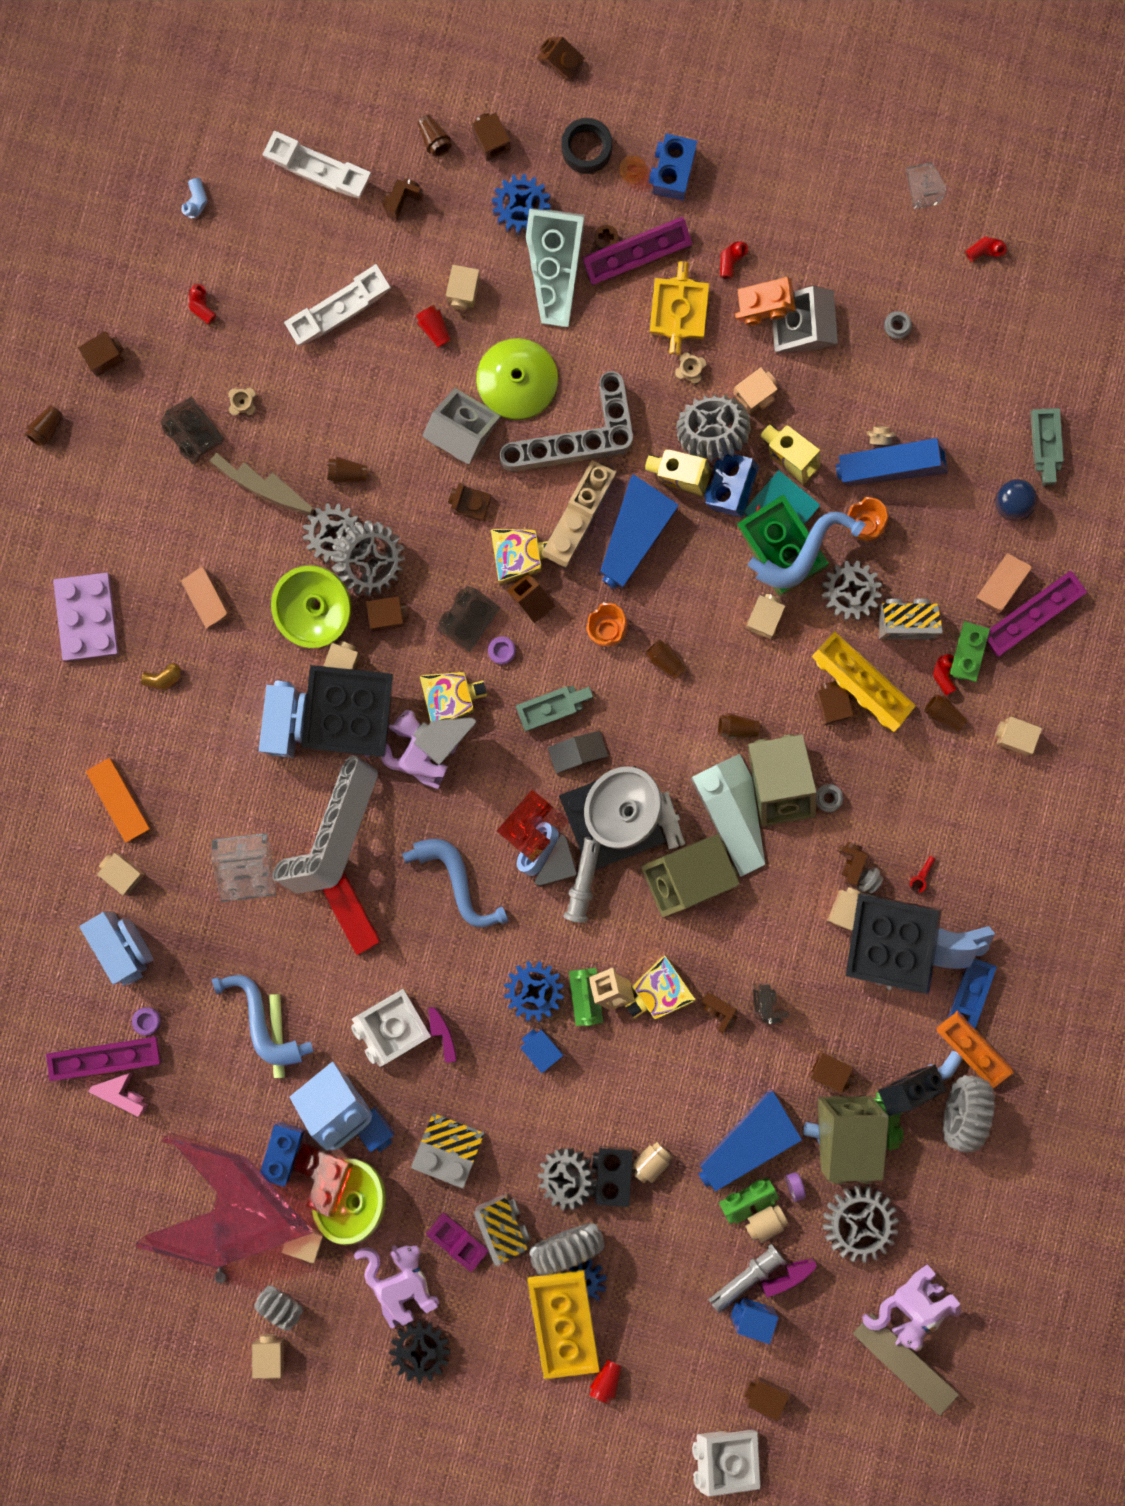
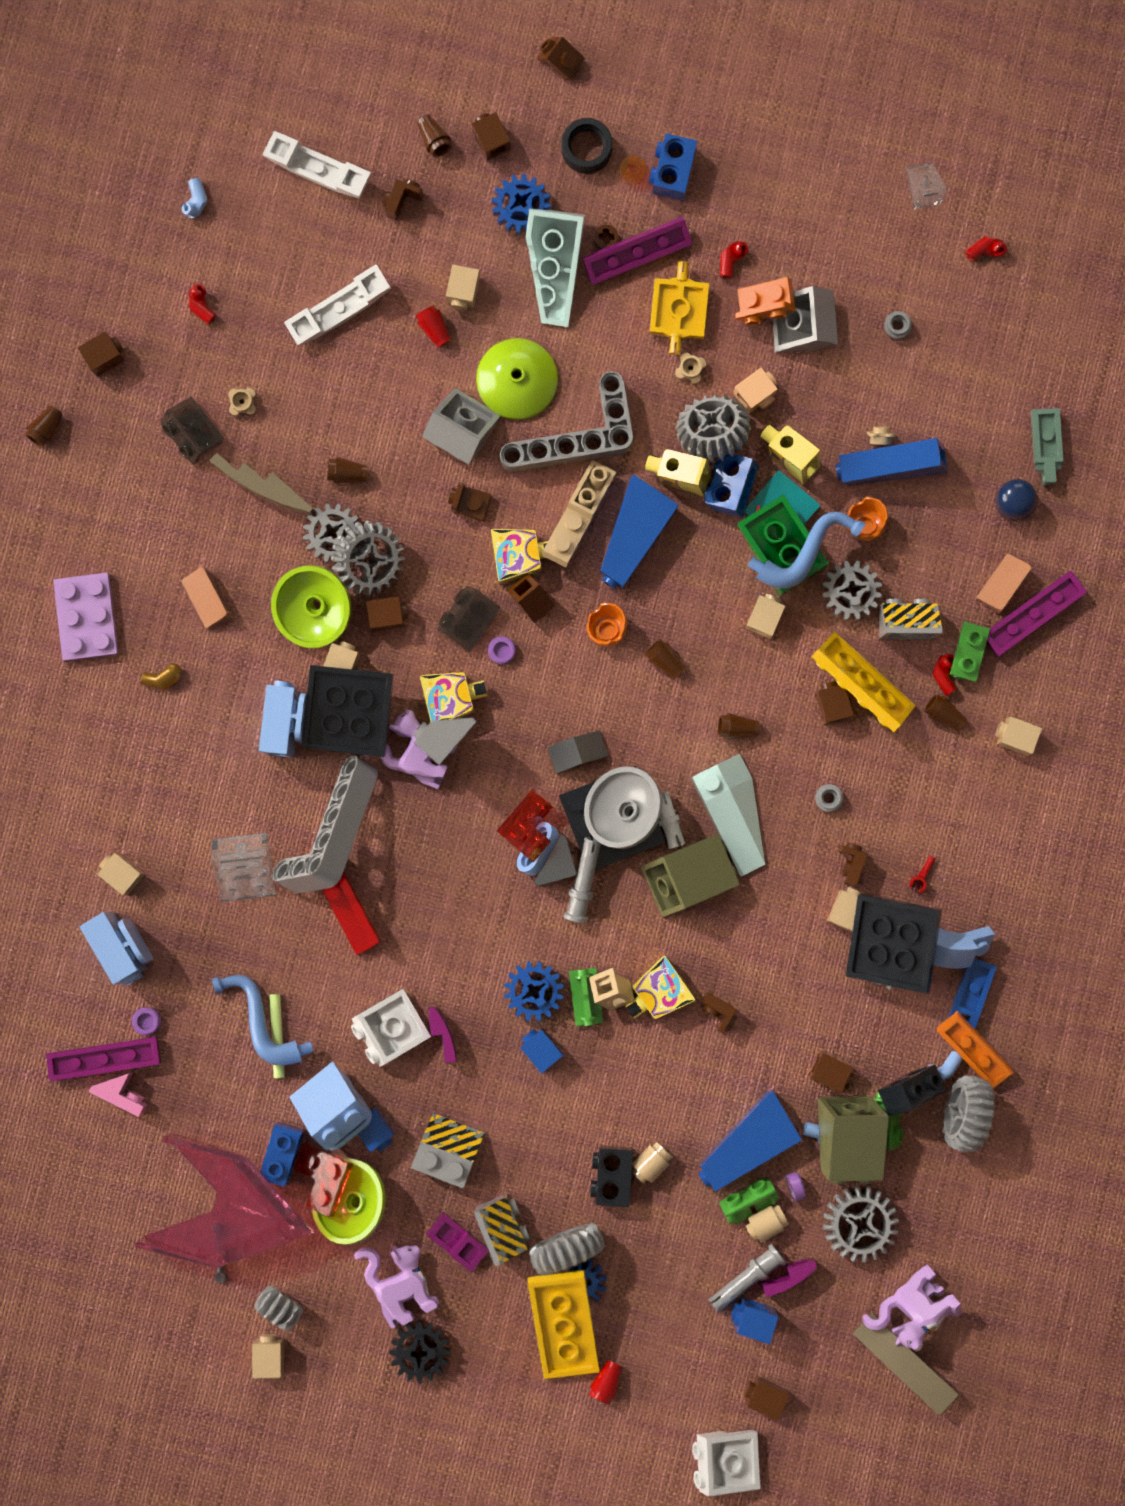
orange tile [85,758,151,843] -> none
tan brick [280,1222,324,1263] -> none
medium blue animal [402,838,508,928] -> none
sand green hinge [516,686,594,732] -> none
dark grey gear [538,1148,597,1210] -> none
slope [748,734,816,827] -> none
clear smoke bracket [752,983,790,1024] -> none
light grey plate [858,867,883,894] -> none

